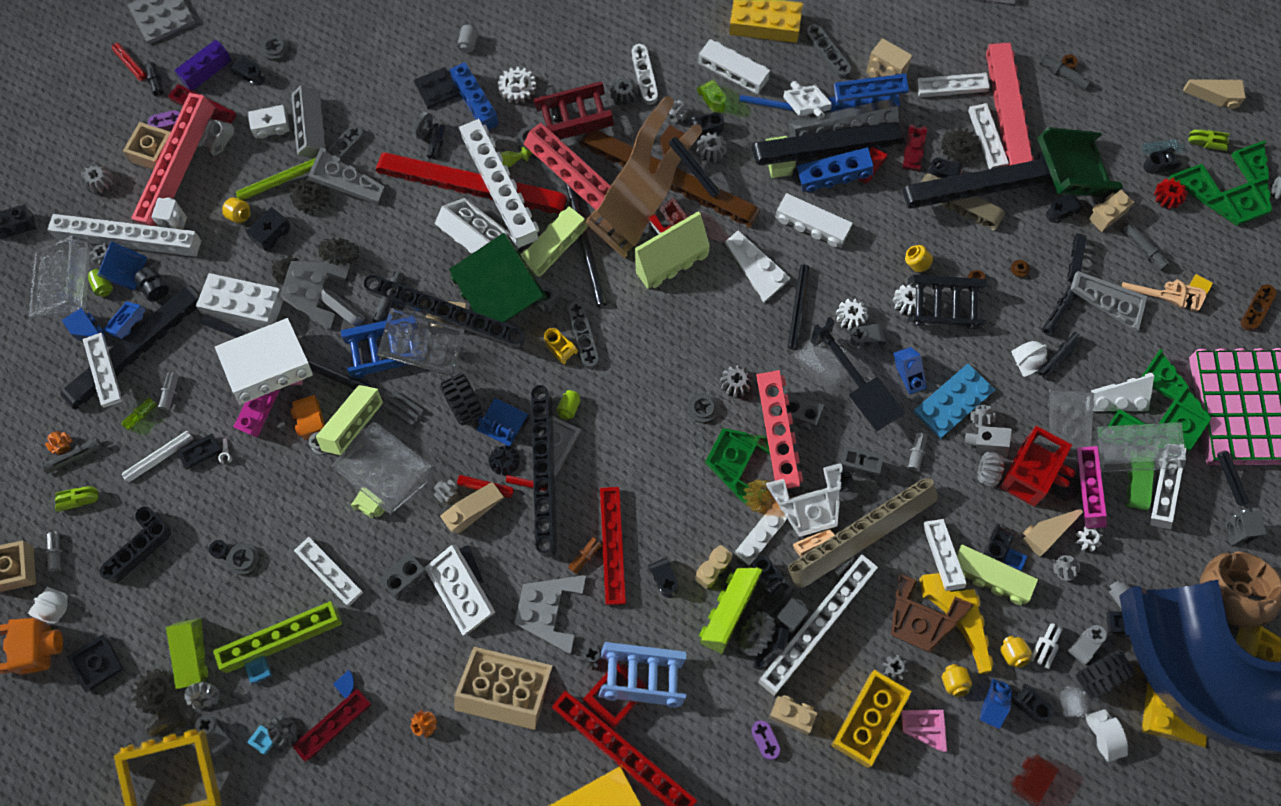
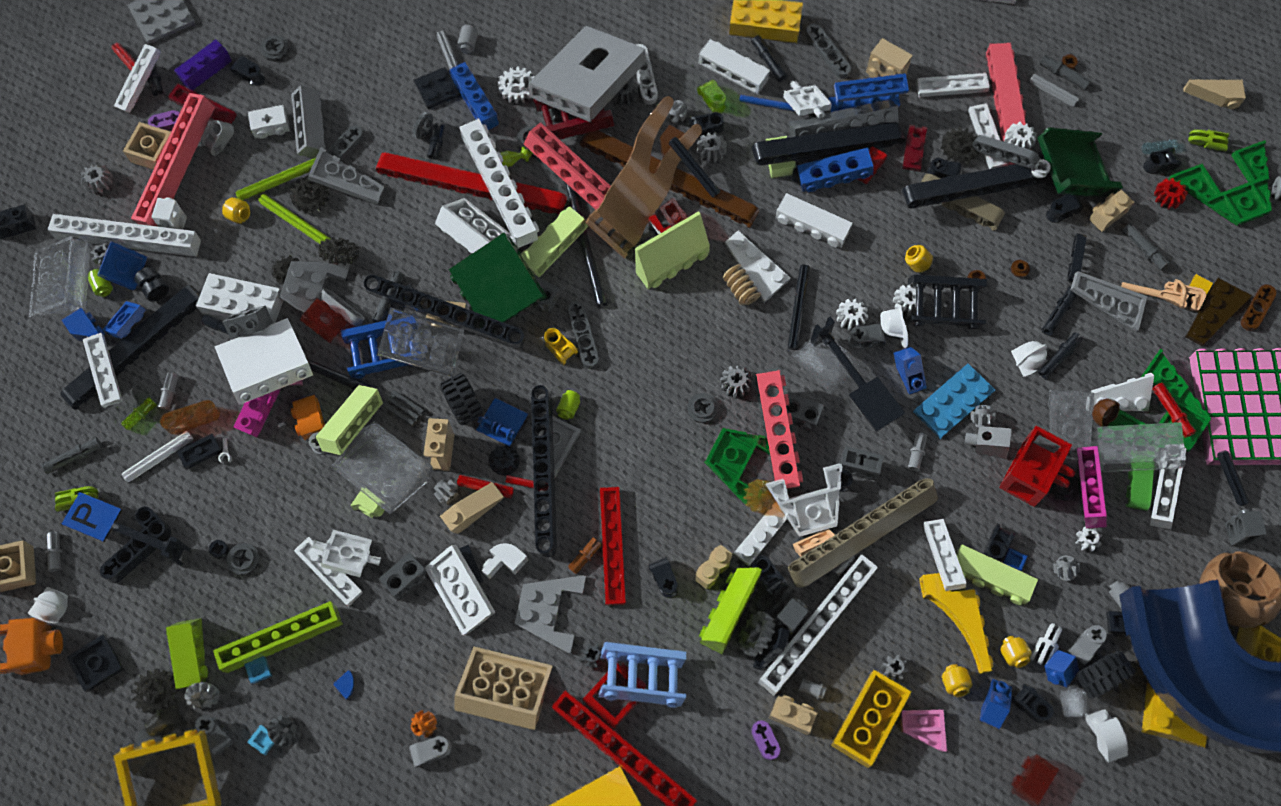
orange gear [45,431,73,455] -> none
black brick [246,207,291,252] -> none
dark red plate [292,688,372,763] -> none
reddish brown wing [891,573,973,653] -> none
light grey gear [977,452,1005,486] -> none
tan slope [1021,509,1083,557] -> none
none -> piece [62,492,191,567]
none -> white plate [114,45,161,113]
none -> clear orange beam [160,400,220,434]
none -> dark grey brick [223,305,273,339]
none -> lime axle [259,194,332,248]
none -> clear red brick [300,299,347,344]
none -> white plate [312,530,381,577]
none -> light grey piece [409,736,452,768]
none -> tan panel [424,418,455,471]
none -> light grey axle [437,30,458,69]
none -> white brick [482,544,528,580]
none -> light grey panel [529,26,646,122]
none -> tan piece [723,264,761,305]
none -> black pin [751,35,788,82]
none -> light grey pin [799,678,827,700]
none -> white piece [880,304,908,348]
none -> dark grey beam [973,135,1040,168]
none -> white gear [1004,122,1037,150]
none -> light grey axle [1029,74,1079,107]
none -> white bush [1031,159,1051,178]
none -> blue brick [1045,650,1079,687]
none -> reddish brown hair [1092,398,1120,428]
none -> red pin [1152,382,1196,438]
none -> dark brown wing [1185,278,1252,346]

